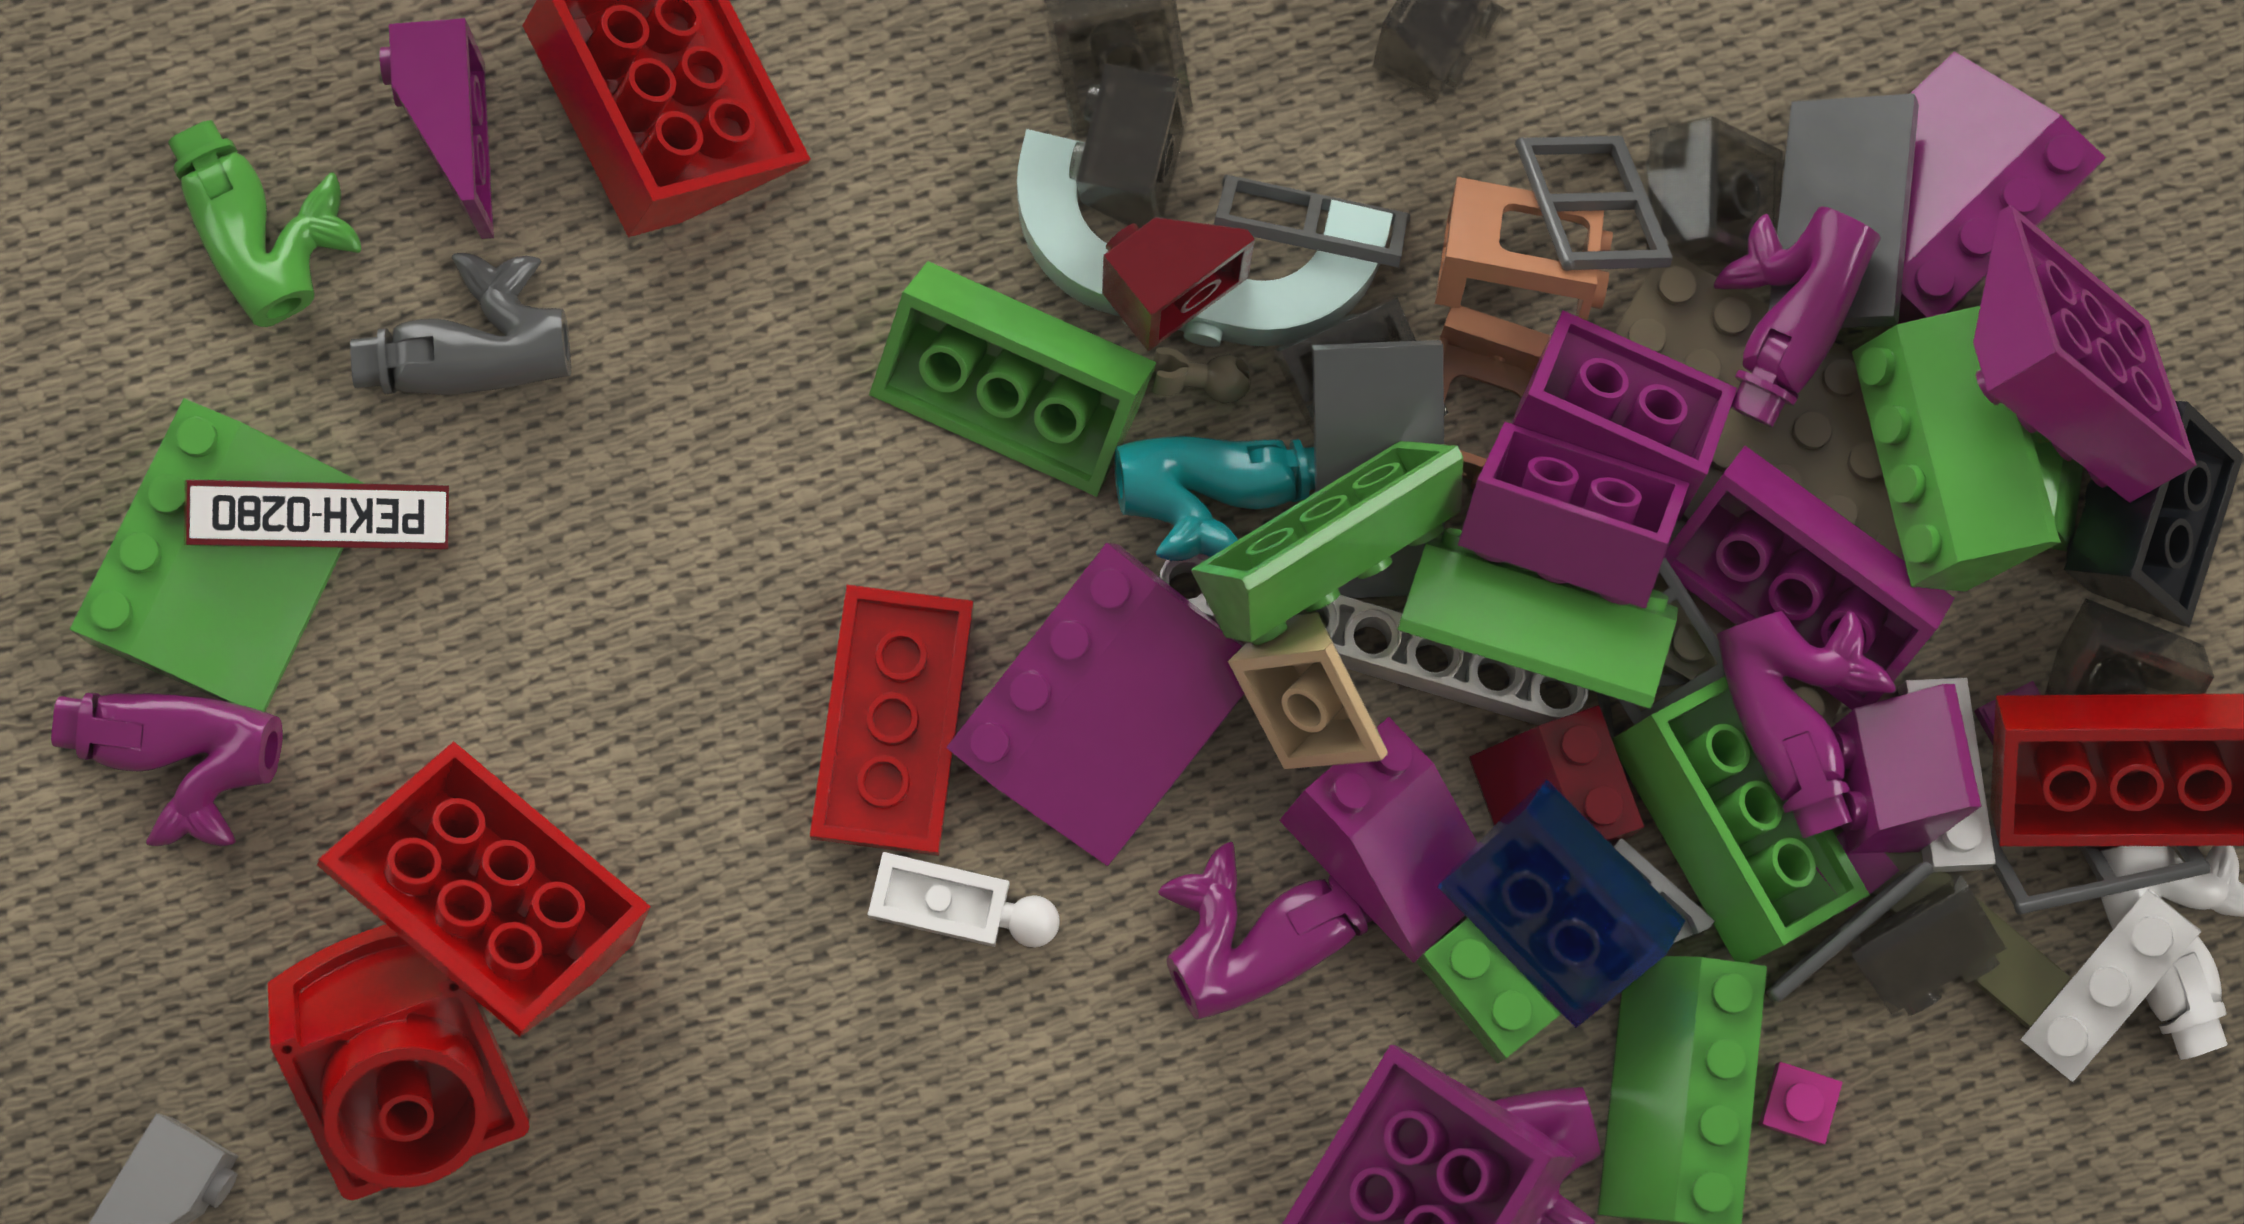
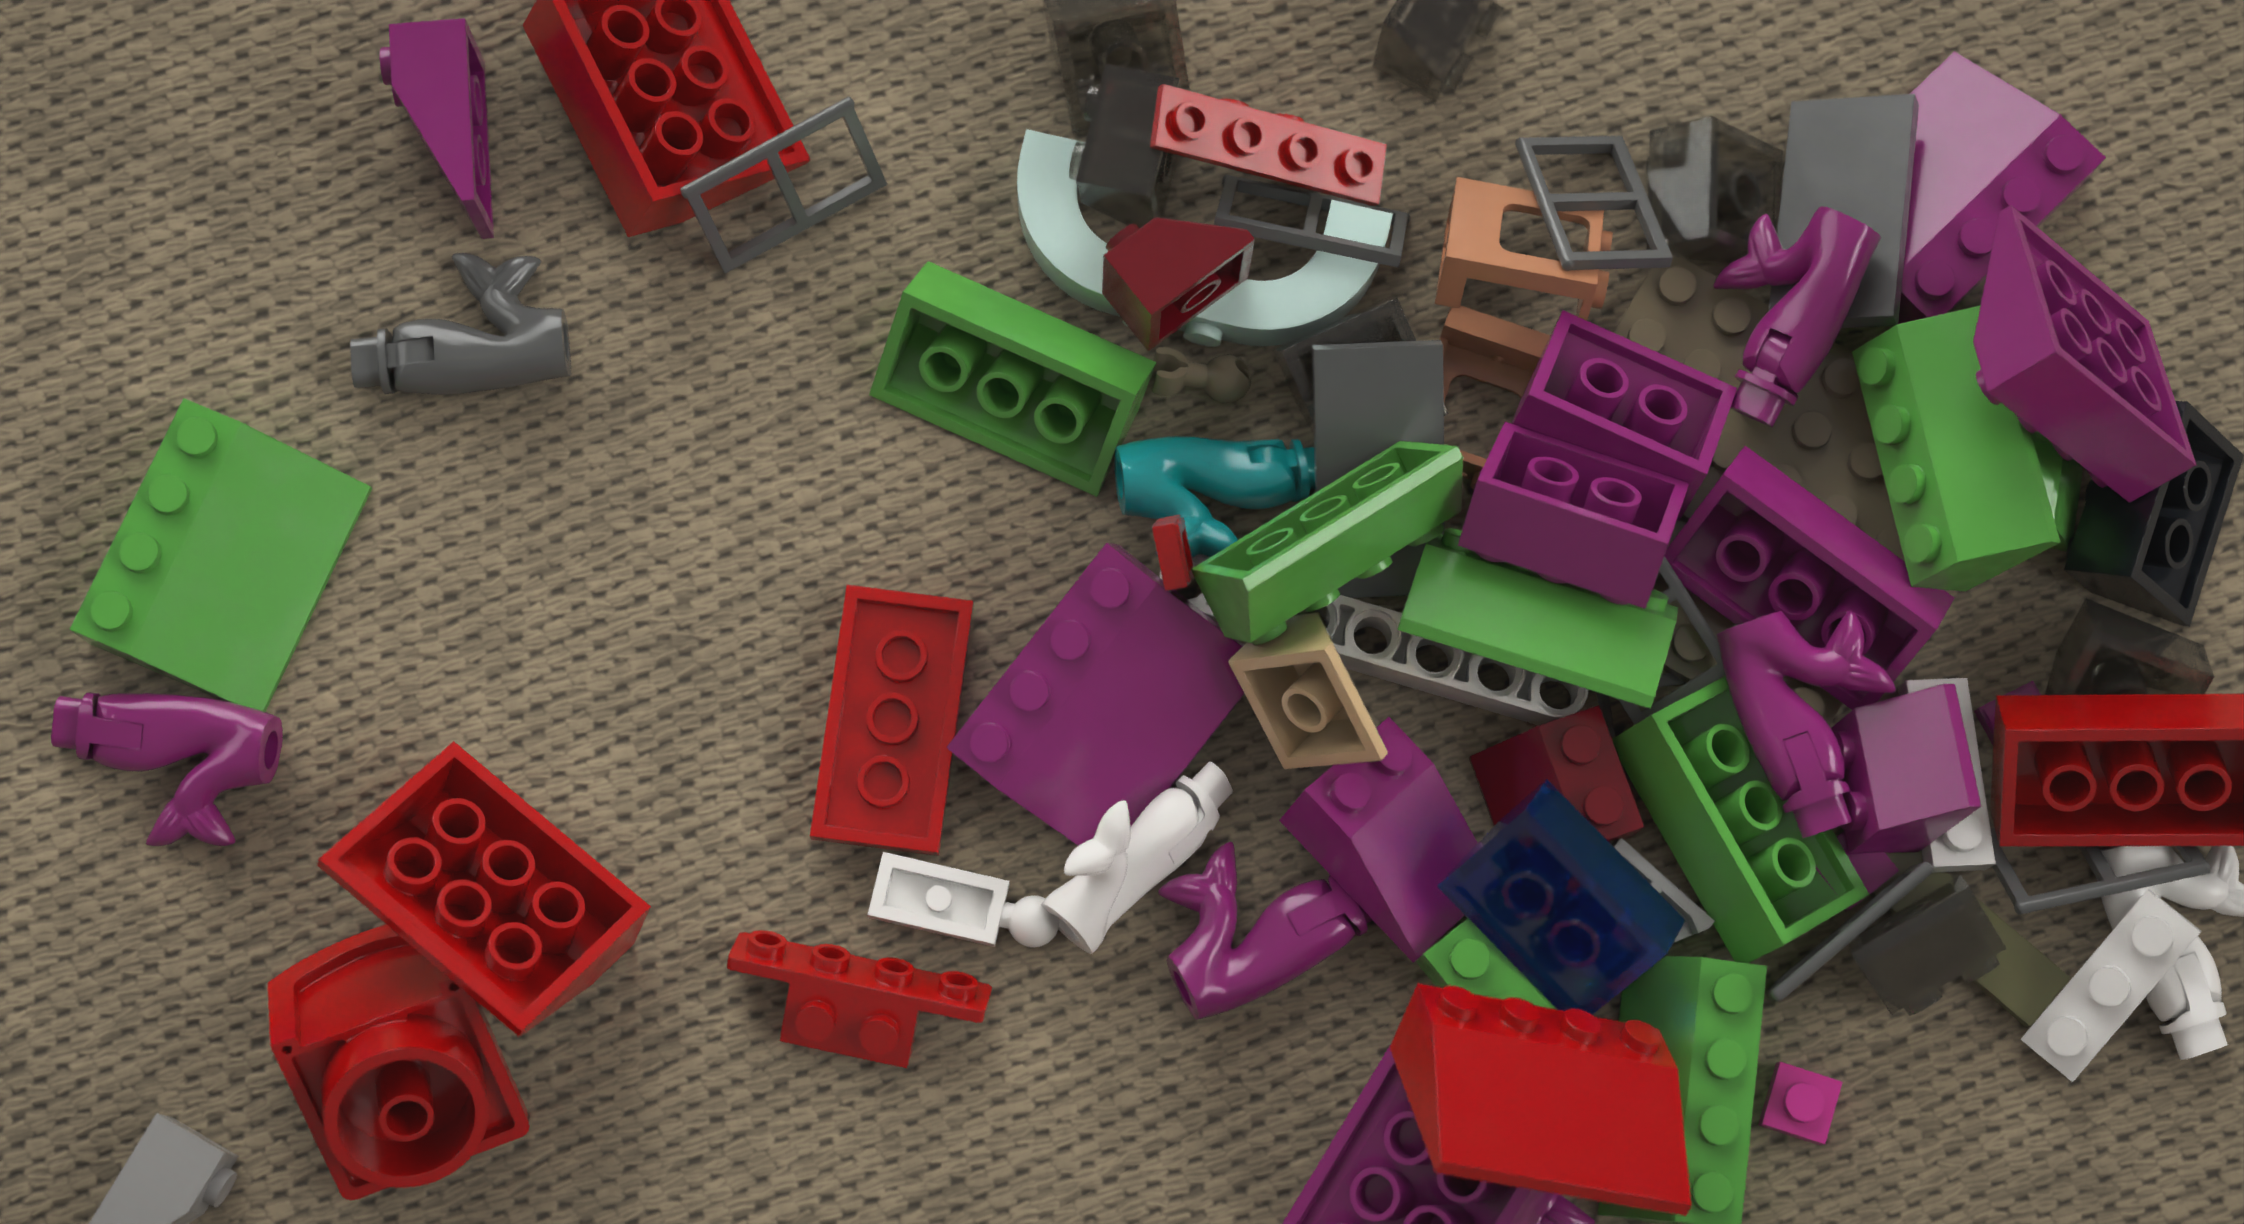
bright green piece [168,120,361,327] -> none
tile [184,480,449,550] -> none
none -> dark grey window [680,97,888,274]
none -> red bracket [727,930,992,1068]
none -> white piece [1041,762,1233,954]
none -> bracket [1150,84,1387,207]
none -> red tile [1152,514,1194,591]
none -> red slope [1389,983,1692,1216]

